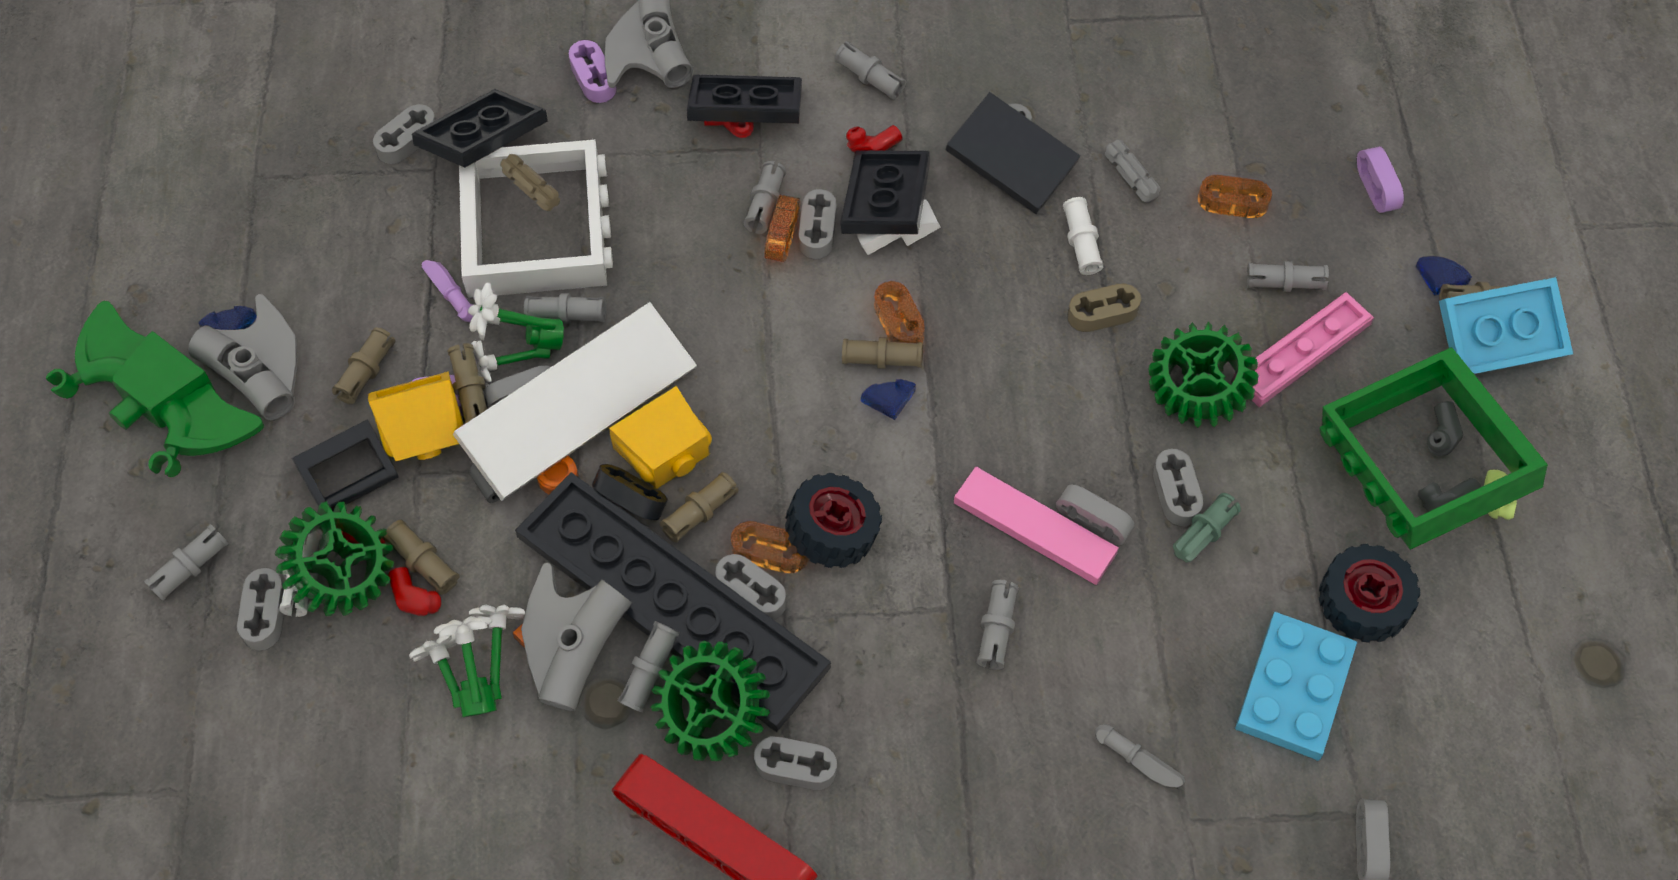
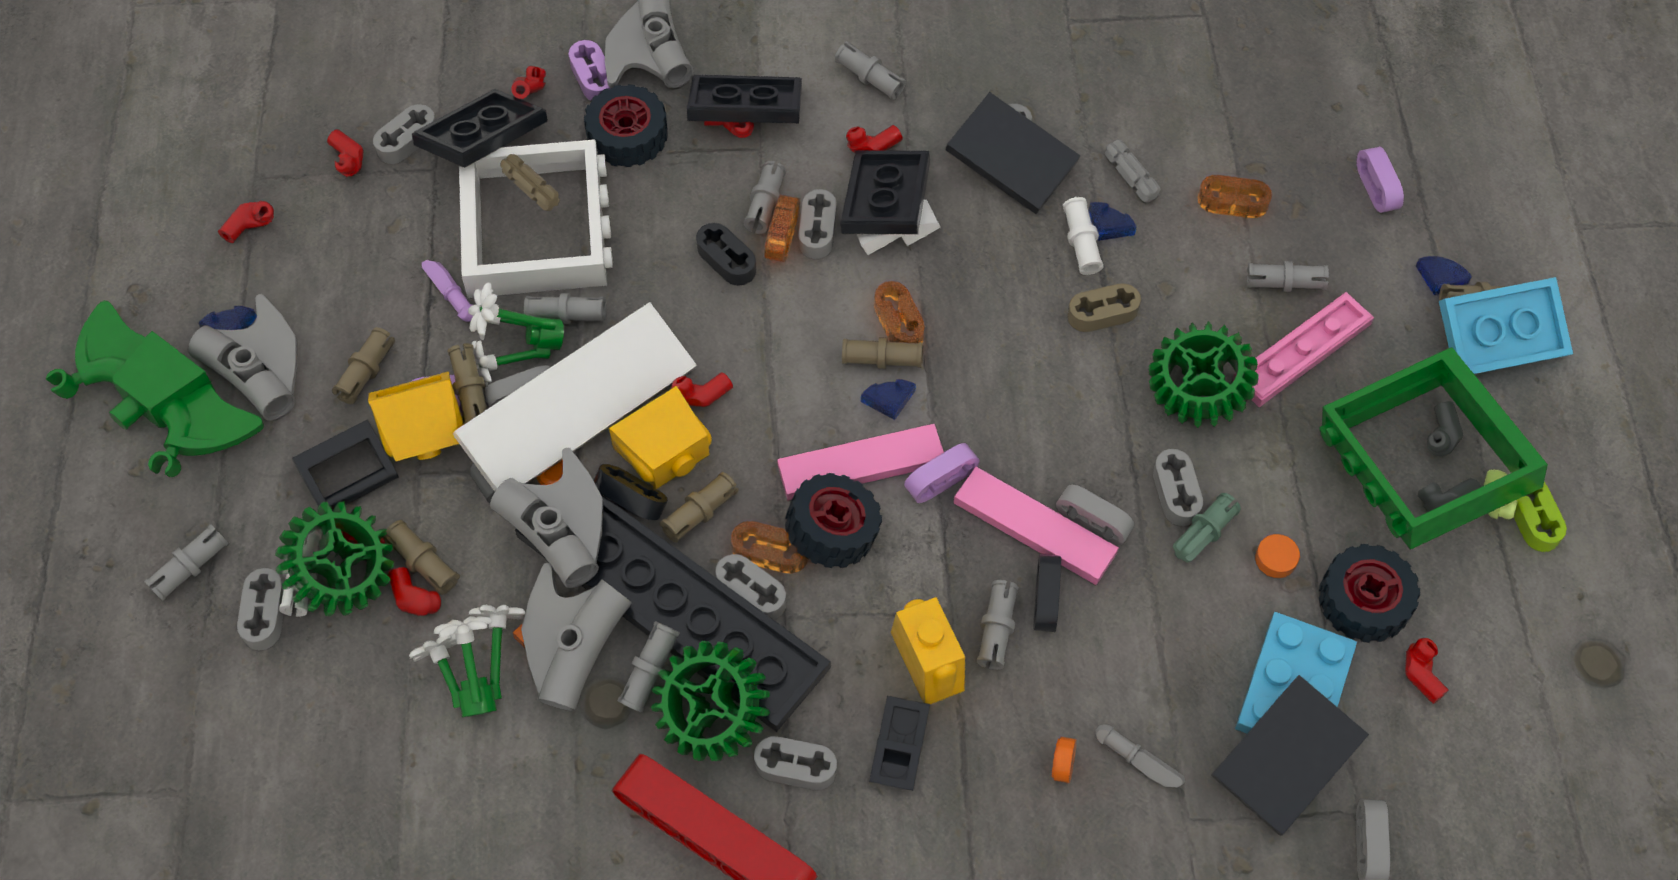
none -> red arm [218,201,274,243]
none -> red arm [327,129,364,177]
none -> light grey pin [490,448,603,588]
none -> red arm [511,66,546,99]
none -> black wheel [584,84,668,167]
none -> red arm [671,372,733,407]
none -> black beam [696,223,756,286]
none -> bright pink tile [777,424,944,501]
none -> black slope [869,696,930,791]
none -> yellow torso [891,597,965,704]
none -> lavender beam [904,443,980,503]
none -> black beam [1033,554,1061,632]
none -> orange tile [1052,736,1077,783]
none -> clear blue tile [1089,202,1137,241]
none -> black tile [1211,675,1369,836]
none -> orange tile [1255,534,1300,578]
none -> red arm [1405,638,1449,704]
none -> lime beam [1514,482,1567,552]

